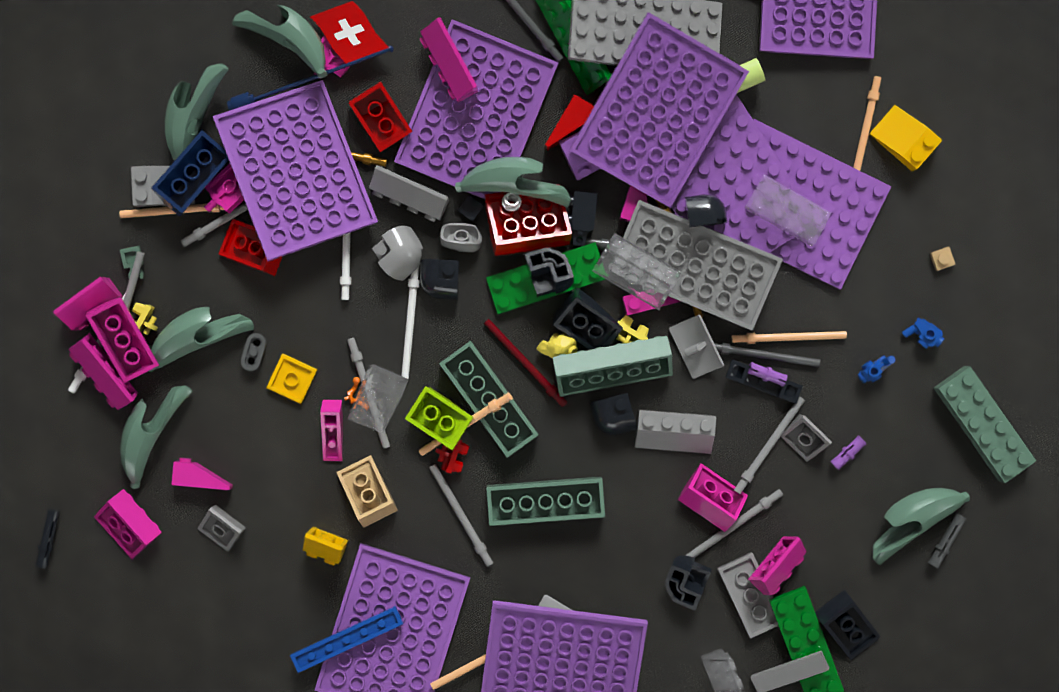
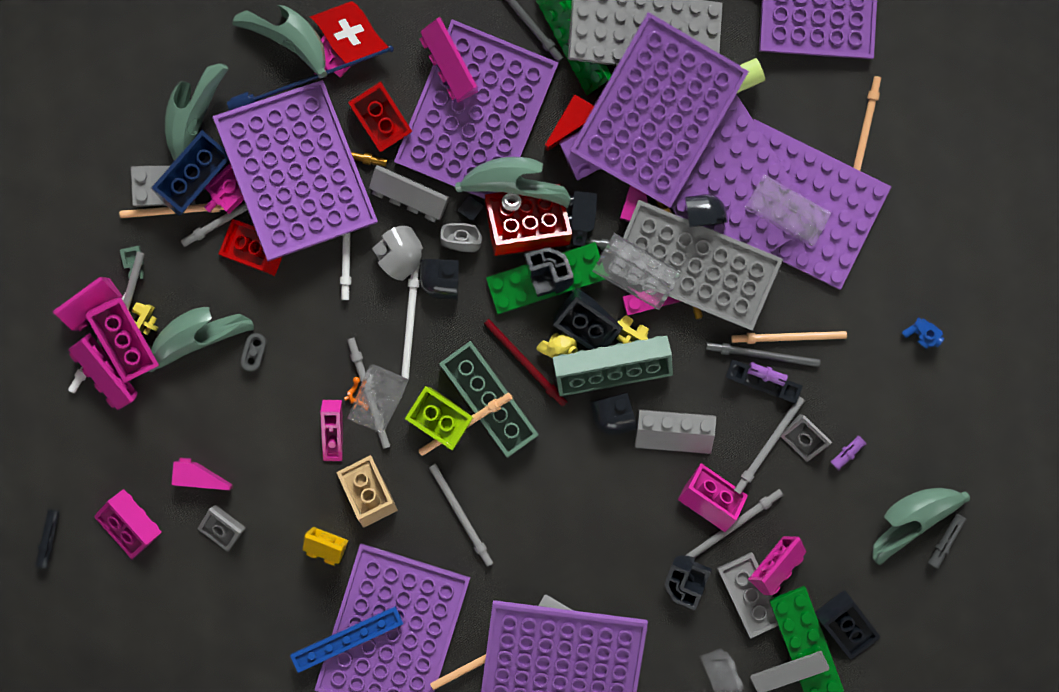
sand green piece [120,385,193,489] -> none
yellow tile [266,353,318,404] -> none
red hips [435,440,469,473] -> none
sand green brick [487,477,605,526] -> none
light grey shield [669,315,724,378] -> none
blue piece [857,355,895,383] -> none
yellow slope [869,105,942,171] -> none
tan plate [929,246,955,271] -> none
sand green brick [934,366,1036,483] -> none

